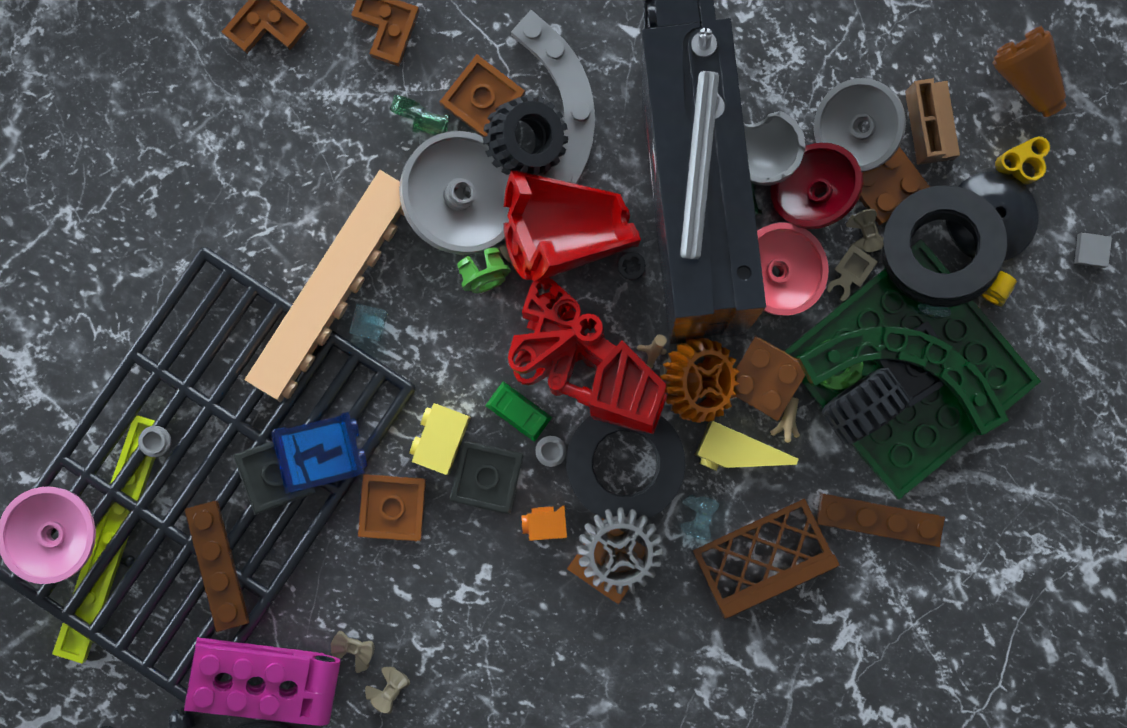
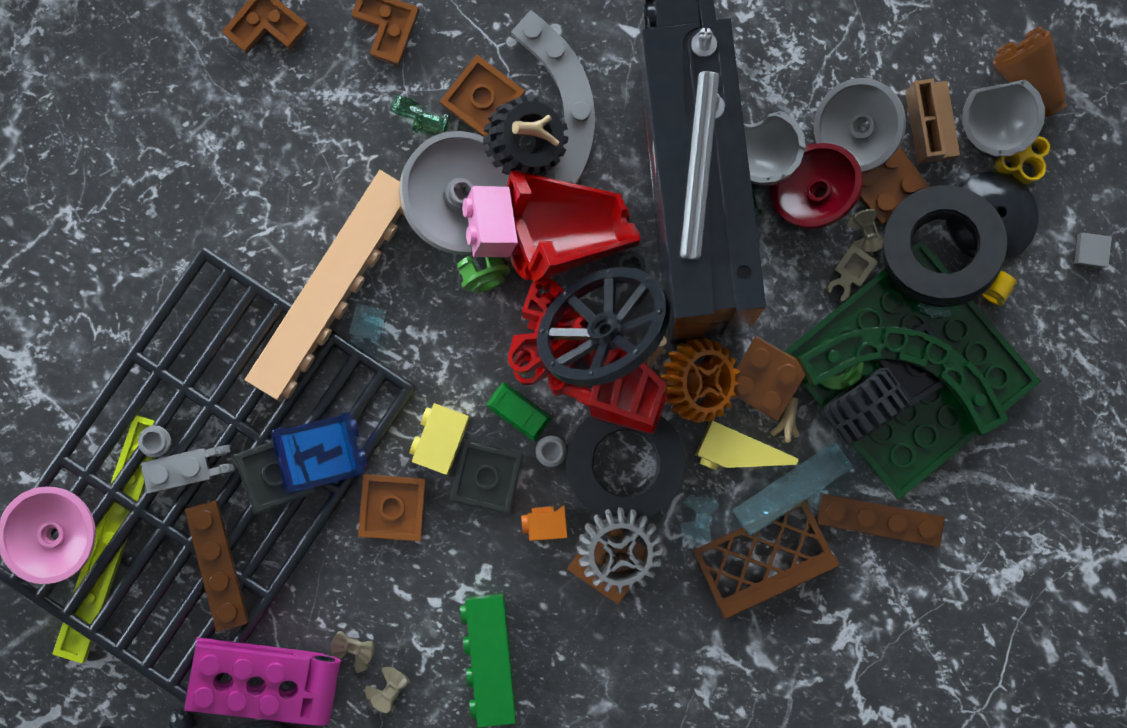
coral dish [757,223,829,316] -> none
none -> light grey hinge [141,445,235,494]
none -> green brick [460,593,516,728]
none -> bright pink brick [462,186,518,257]
none -> tan bar [512,115,559,146]
none -> black wheel [537,267,670,386]
none -> clear light blue tile [732,441,853,537]
none -> light grey cylinder [962,80,1045,156]

